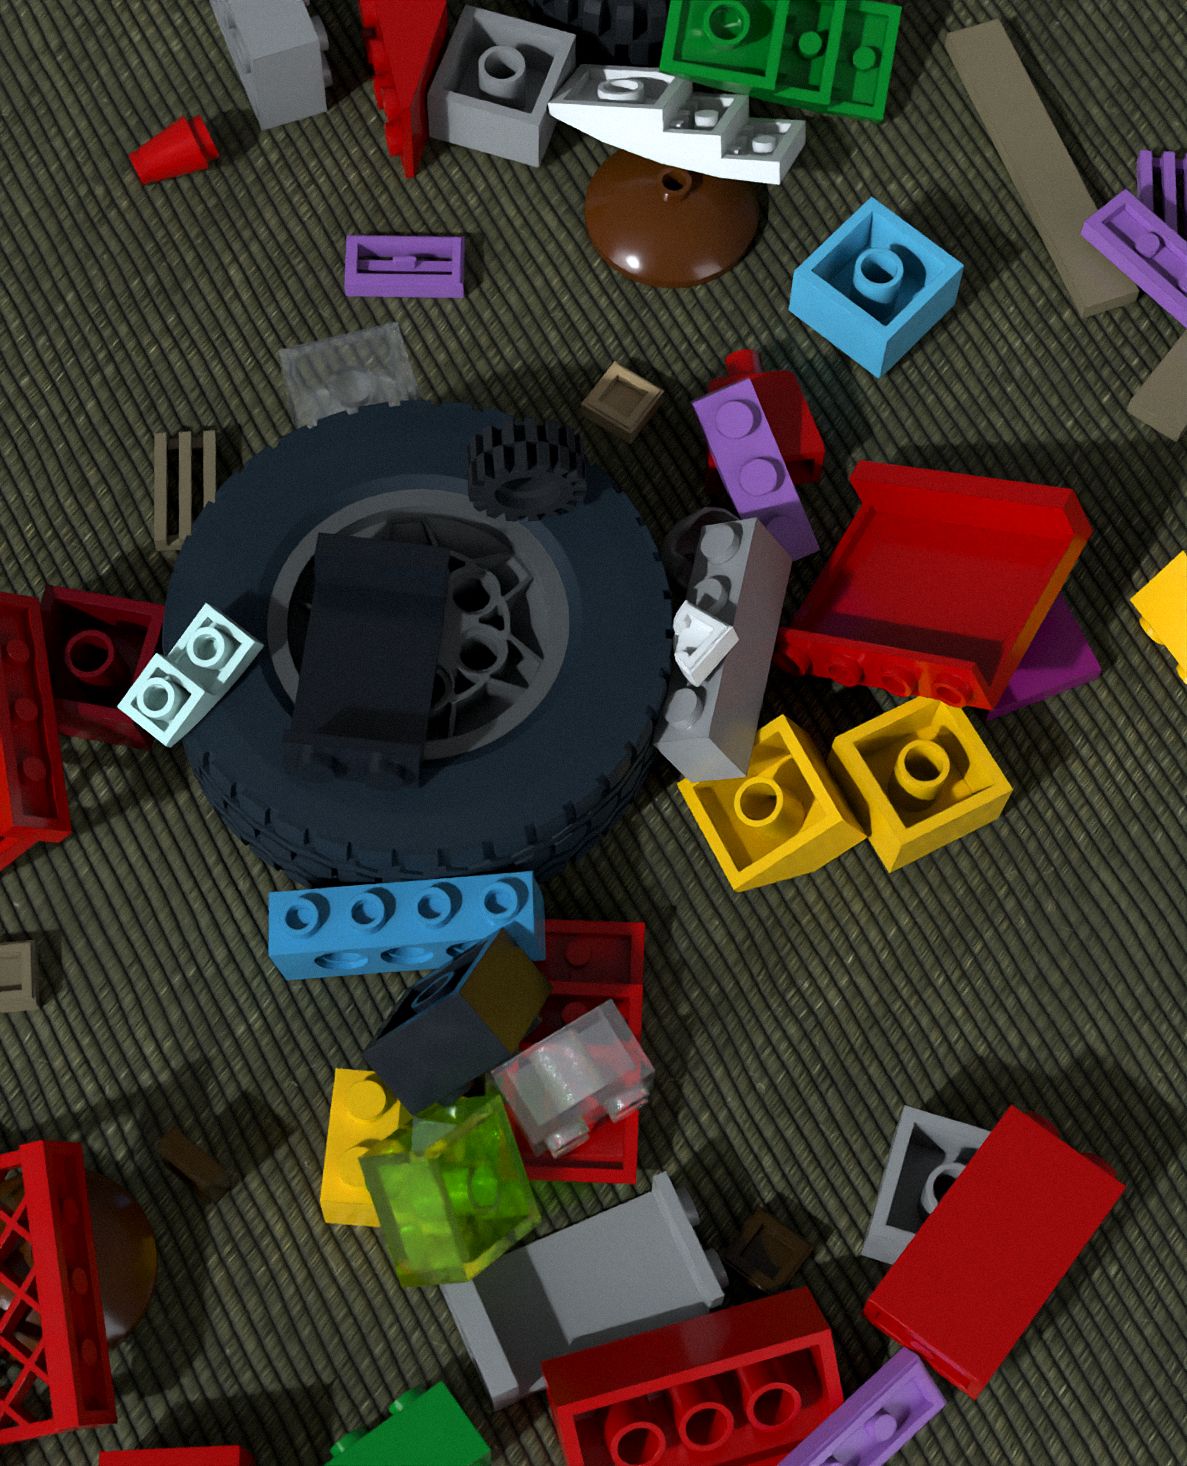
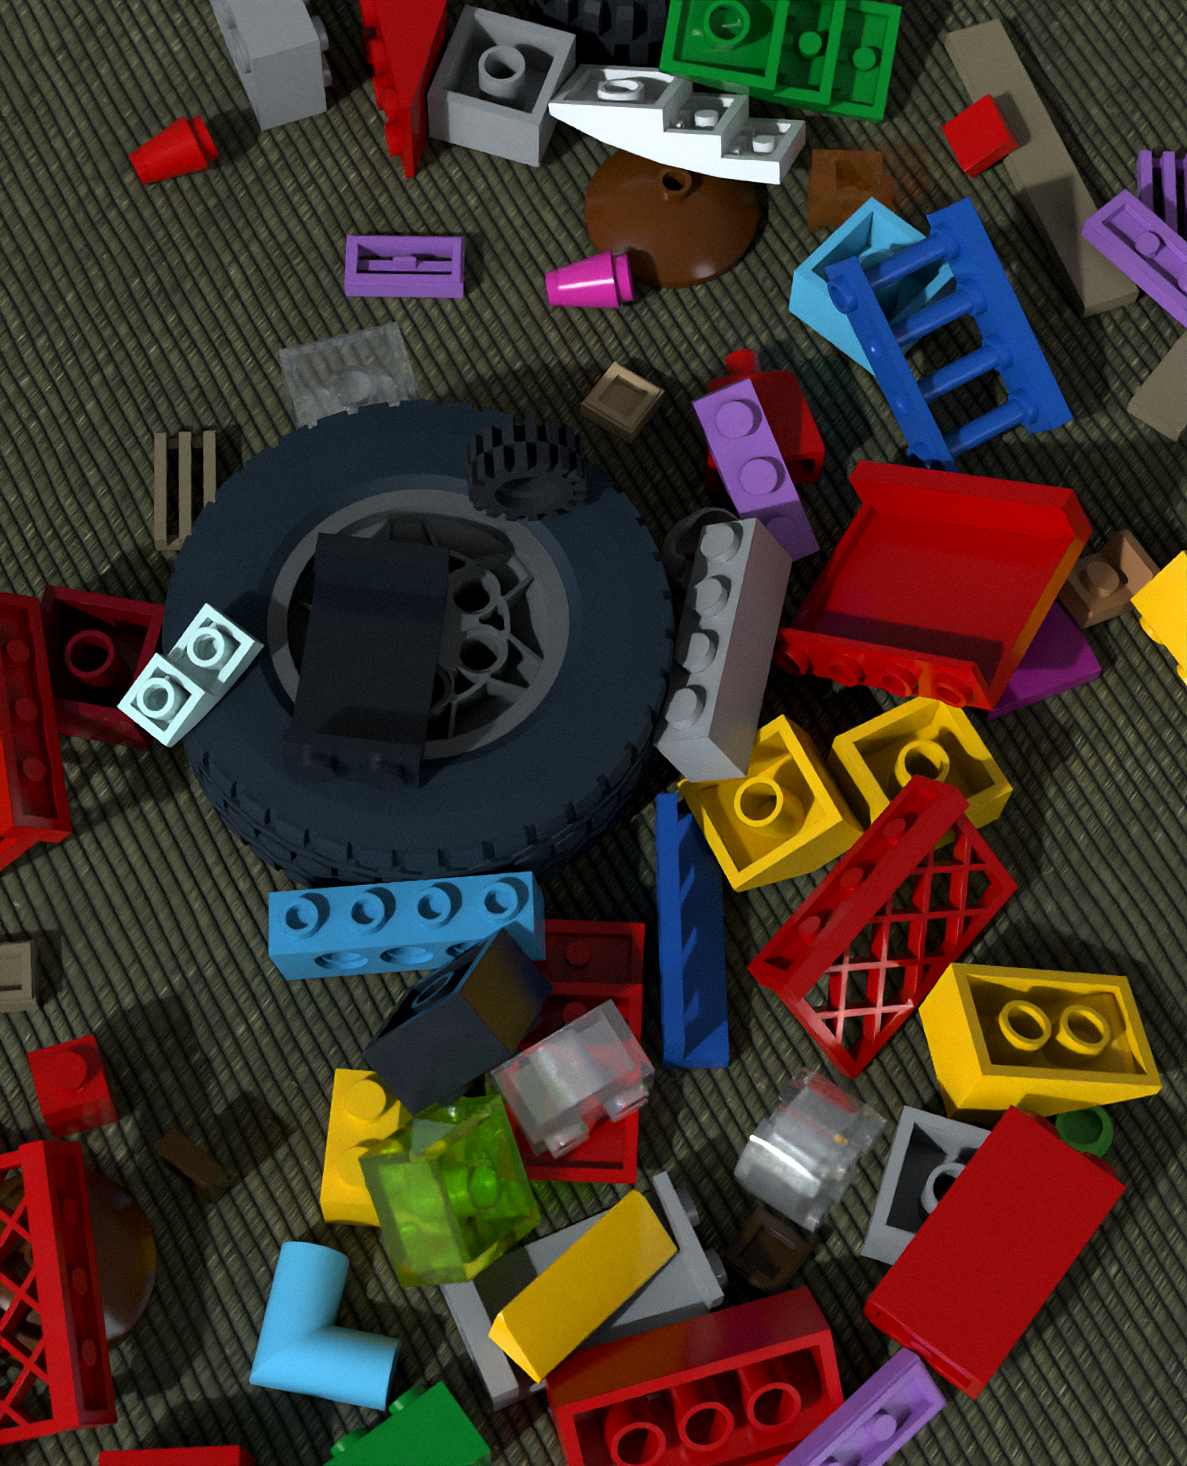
white tile [672,600,739,687] -> none
none -> red brick [27,1034,120,1139]
none -> medium azure brick [249,1241,401,1411]
none -> yellow slope [488,1188,677,1384]
none -> dark pink cone [545,249,634,309]
none -> blue fence [654,793,729,1069]
none -> clear brick [734,1066,888,1233]
none -> red fence [746,774,1018,1080]
none -> clear orange brick [807,149,893,232]
none -> blue fence [824,196,1074,473]
none -> yellow slope [919,962,1163,1123]
none -> red tile [942,94,1020,178]
none -> bright green plate [1047,1106,1113,1158]
none -> medium nougat bracket [1057,529,1160,629]

